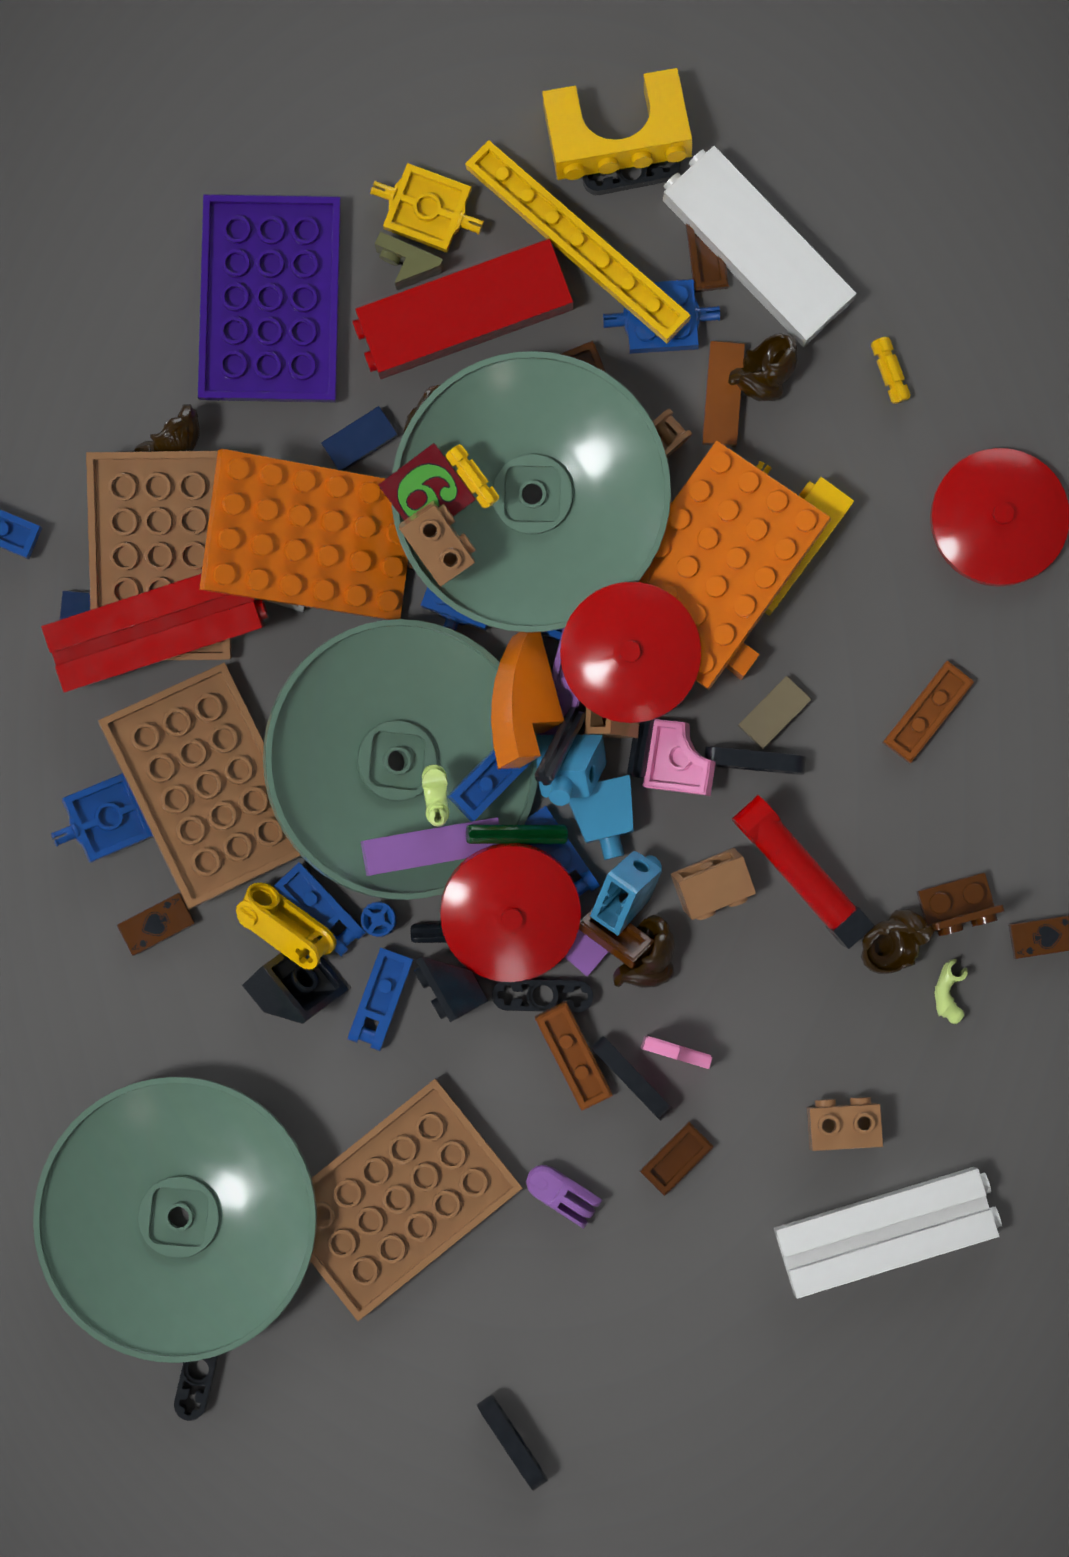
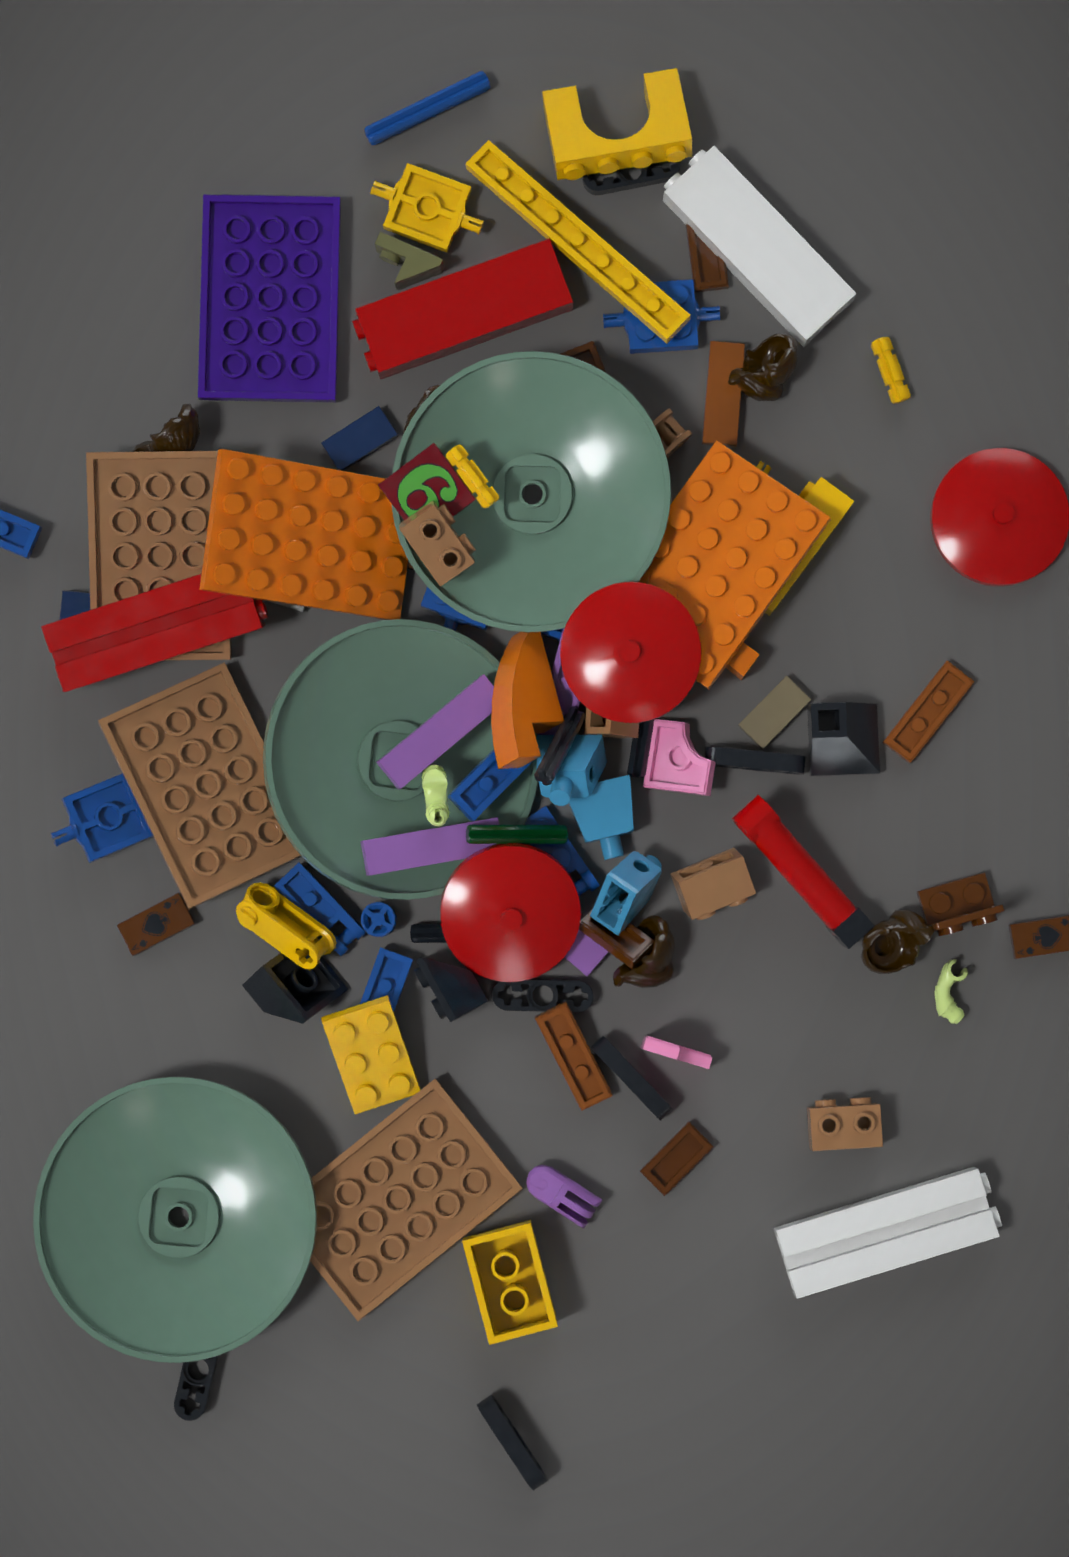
none -> yellow plate [321,995,421,1114]
none -> blue axle [364,71,490,145]
none -> medium lavender tile [376,674,494,790]
none -> yellow brick [462,1220,558,1345]
none -> black slope [807,702,880,776]

